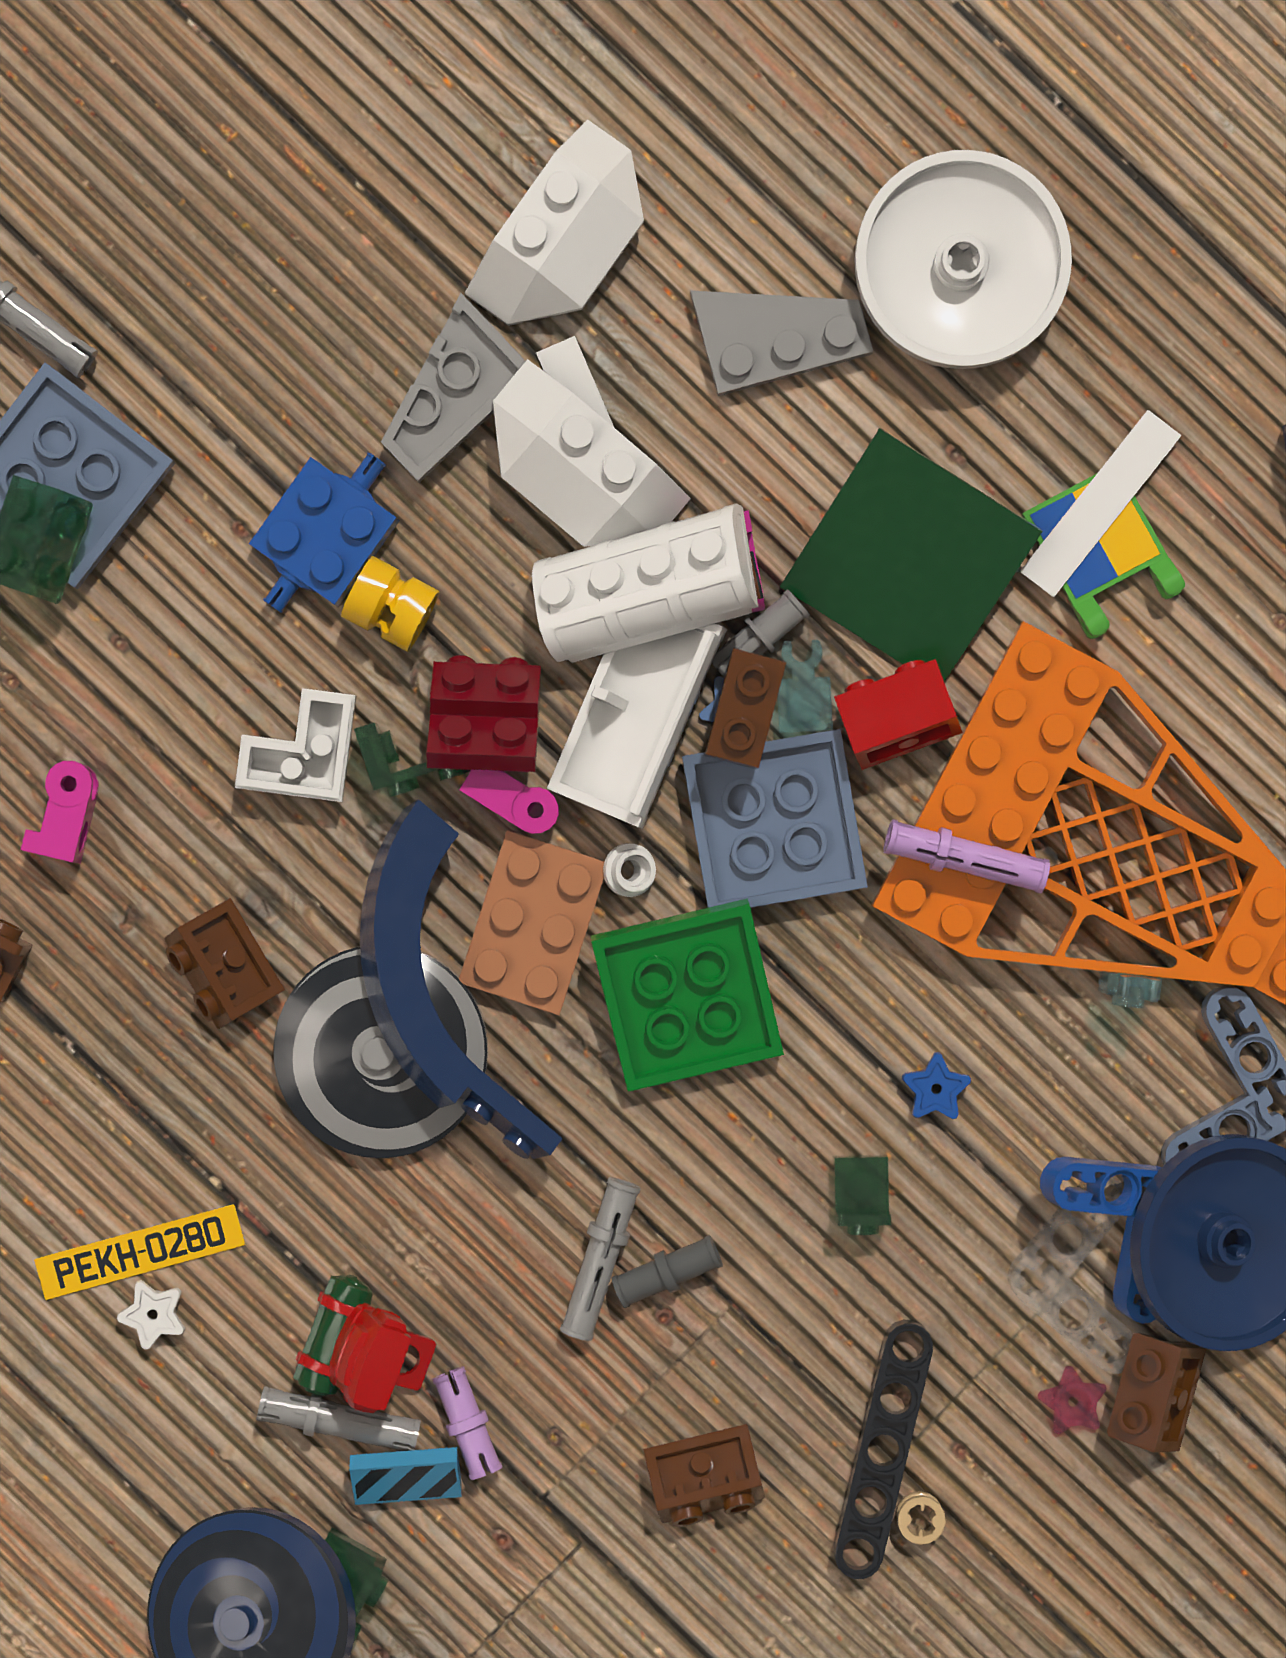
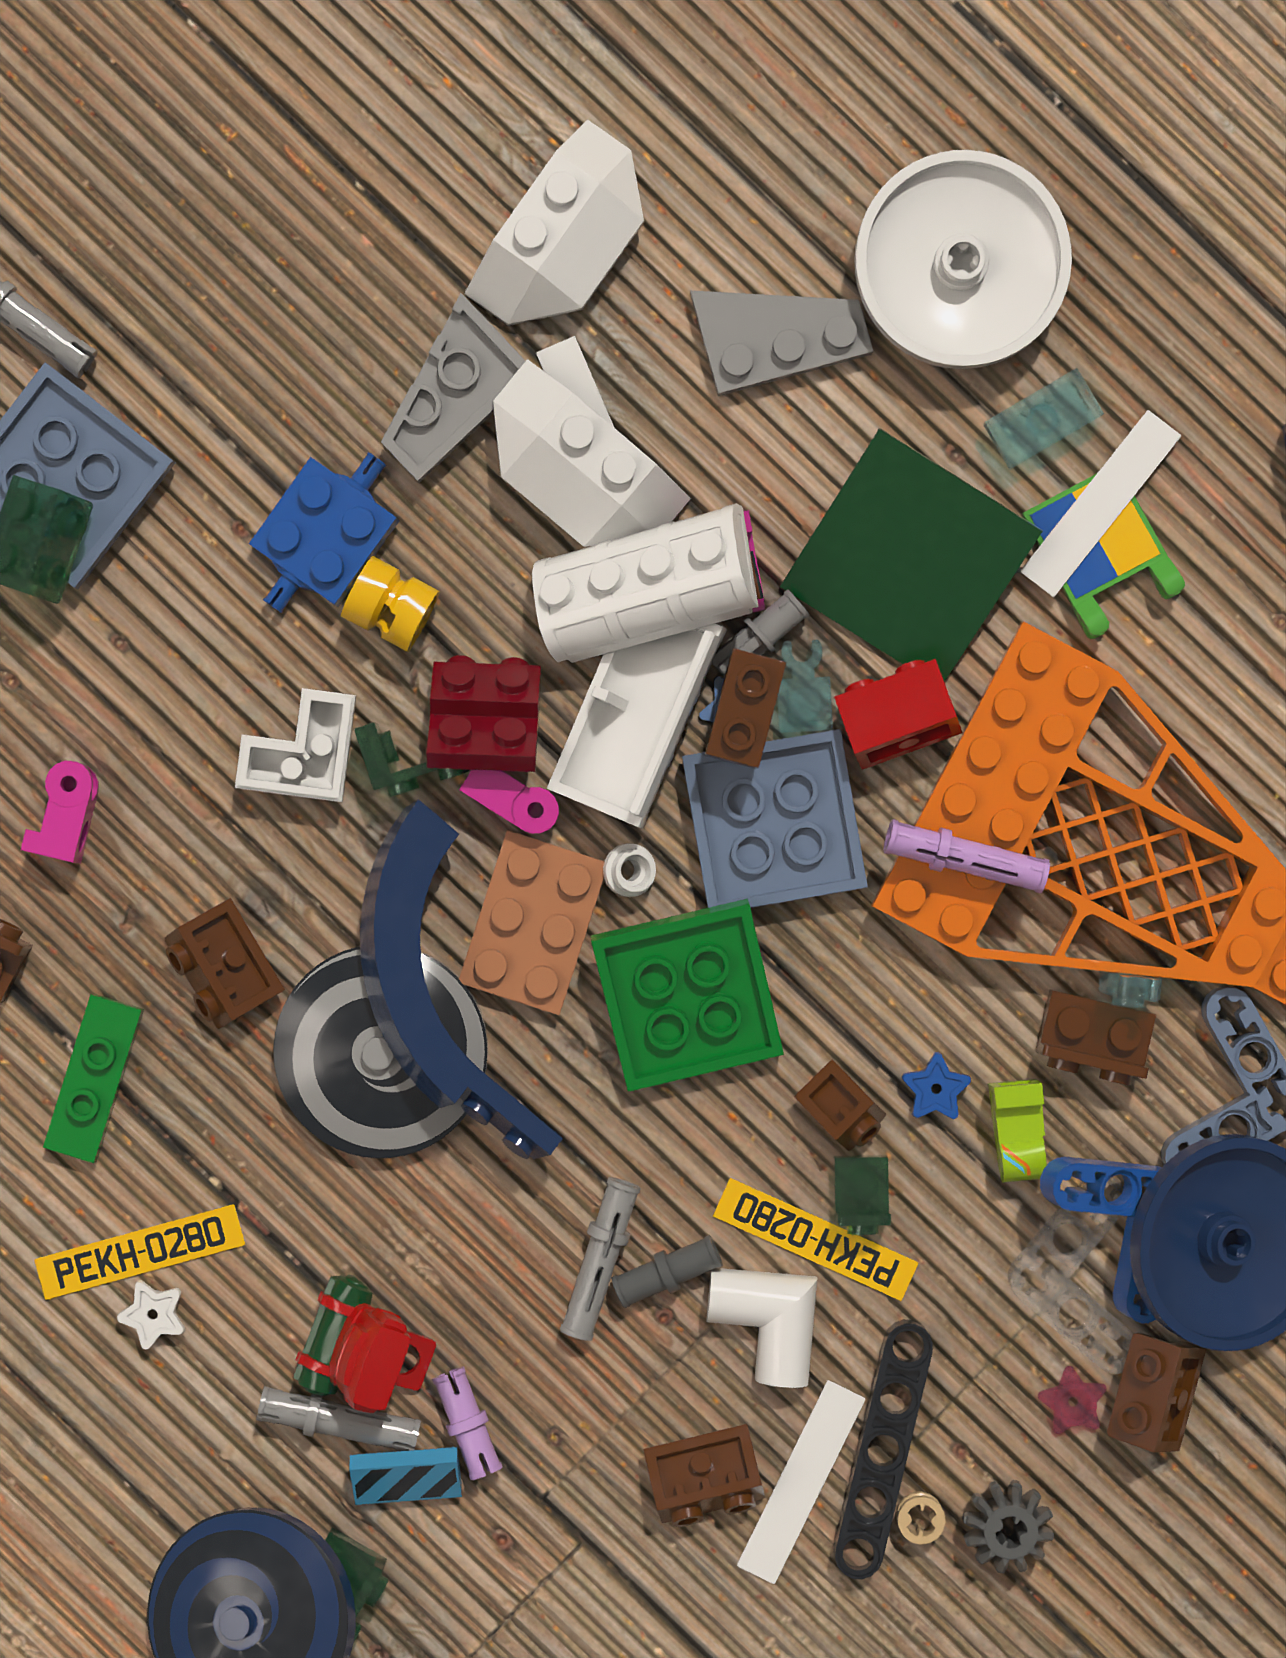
none -> green plate [43,993,144,1163]
none -> white brick [706,1268,818,1388]
none -> yellow sticker [713,1178,918,1301]
none -> white sticker [737,1380,865,1584]
none -> reddish brown bracket [794,1060,886,1151]
none -> dark grey gear [962,1480,1054,1573]
none -> clear light blue plate [983,368,1104,470]
none -> lime leg [988,1079,1047,1183]
none -> reddish brown bracket [1036,989,1157,1085]

